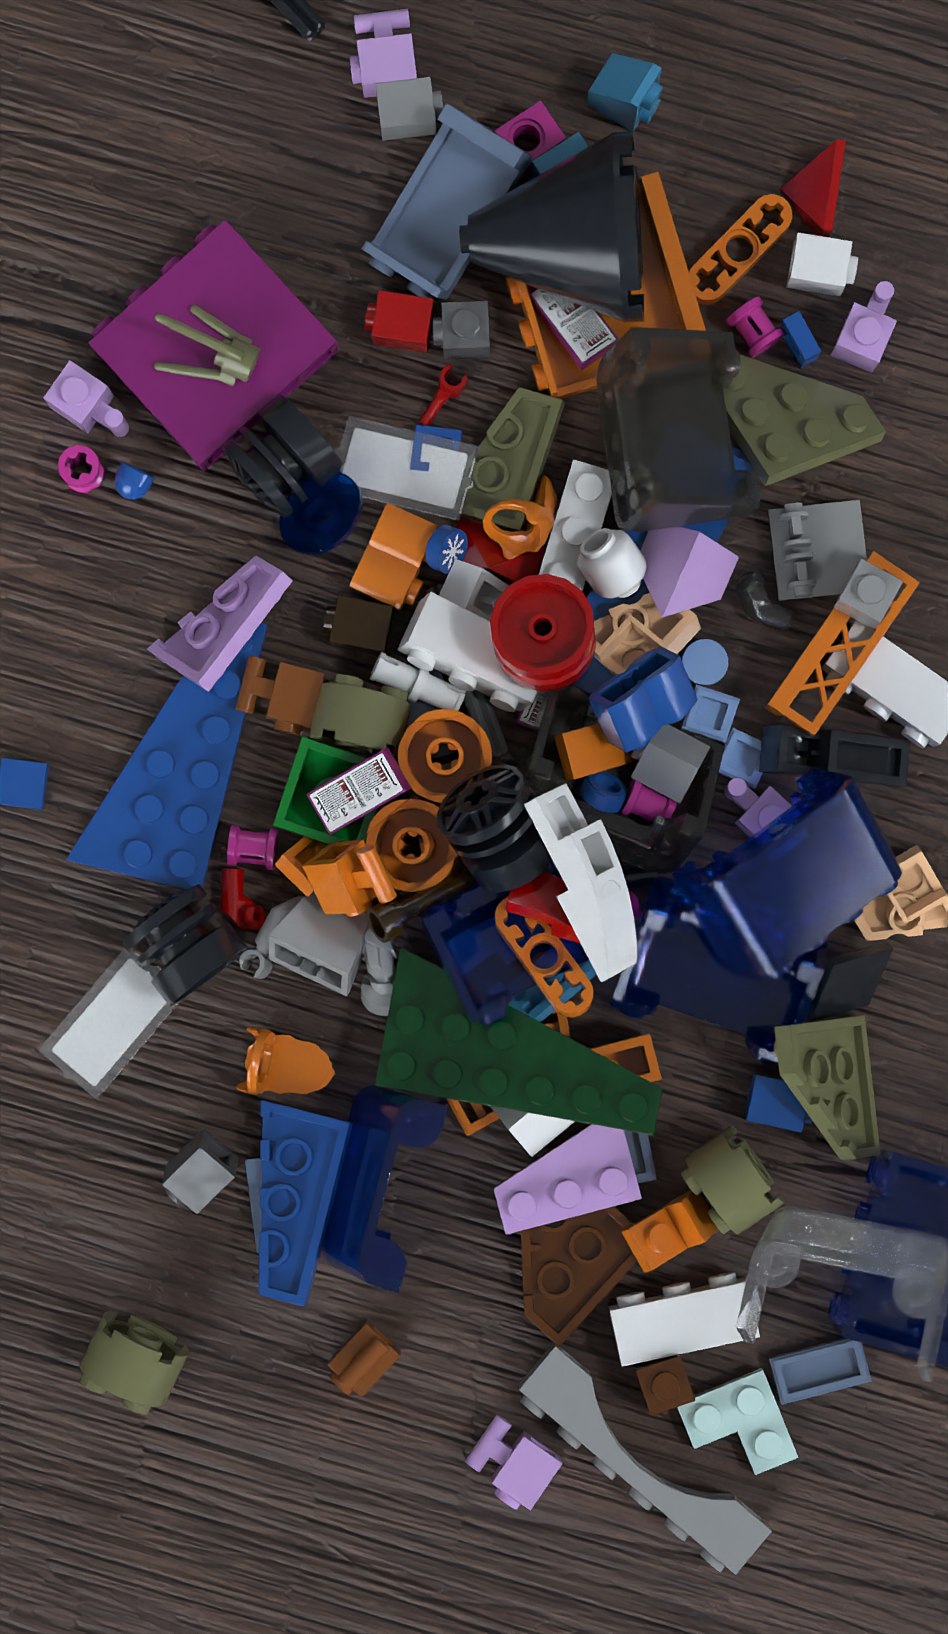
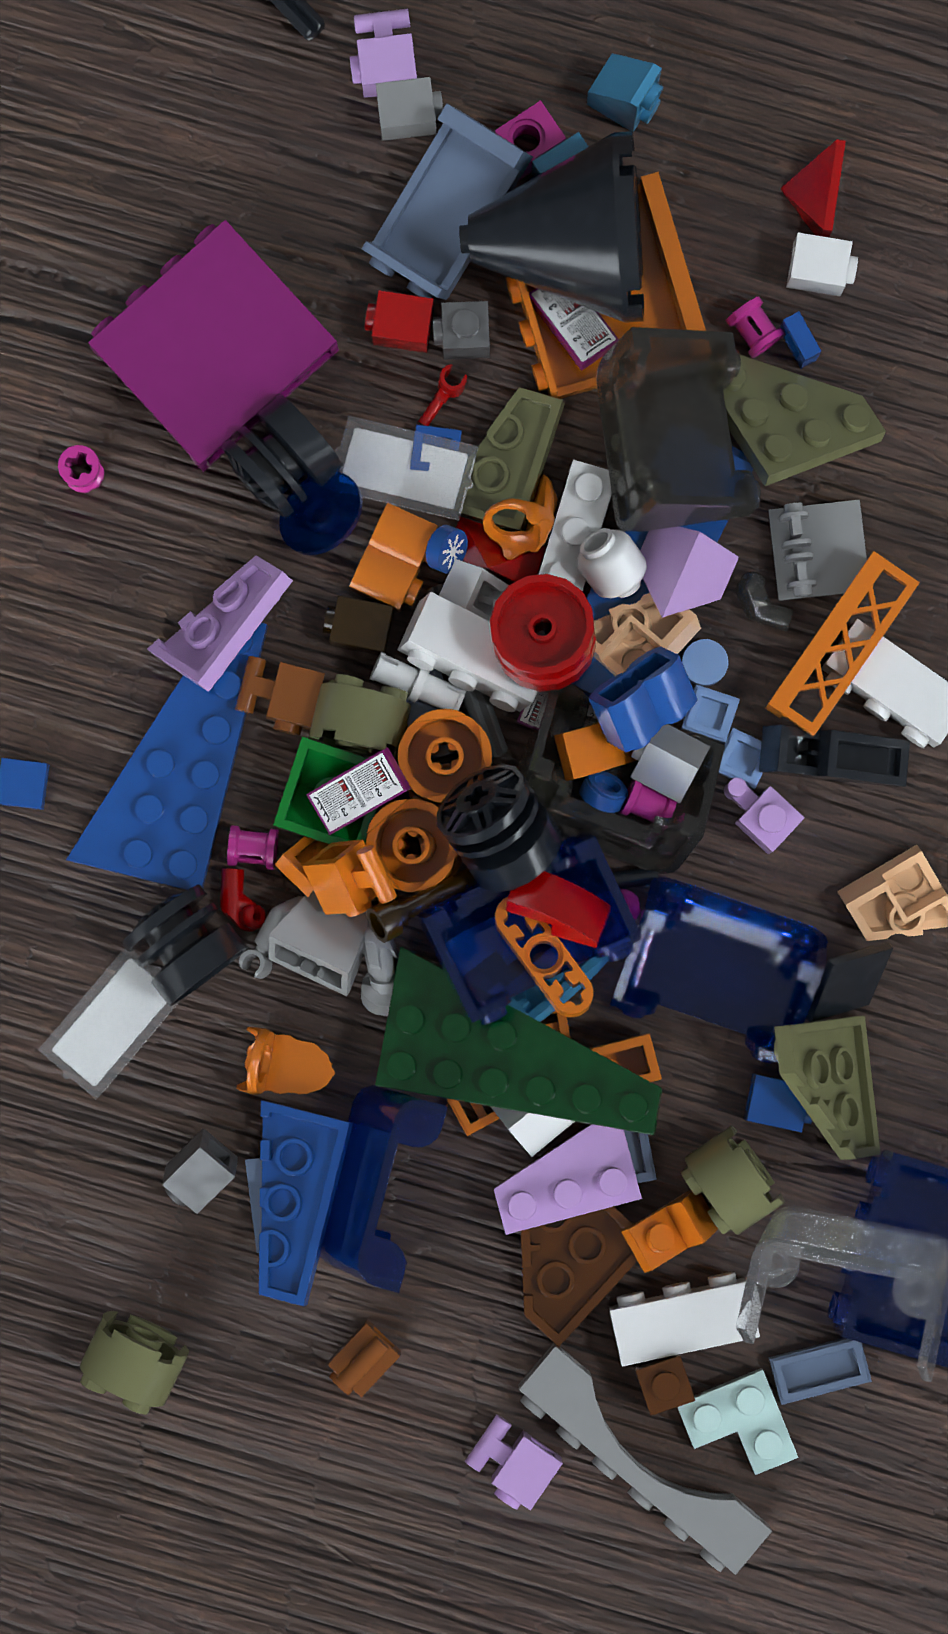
lavender brick [43,360,129,437] -> none
blue hinge [114,462,155,499] -> none
olive plant [154,305,261,386] -> none
white slope [524,784,637,982] -> none
clear blue windscreen [672,768,903,978] -> none
orange beam [689,194,792,305] -> none
lavender brick [830,281,897,373] -> none
light grey brick [834,559,903,630] -> none

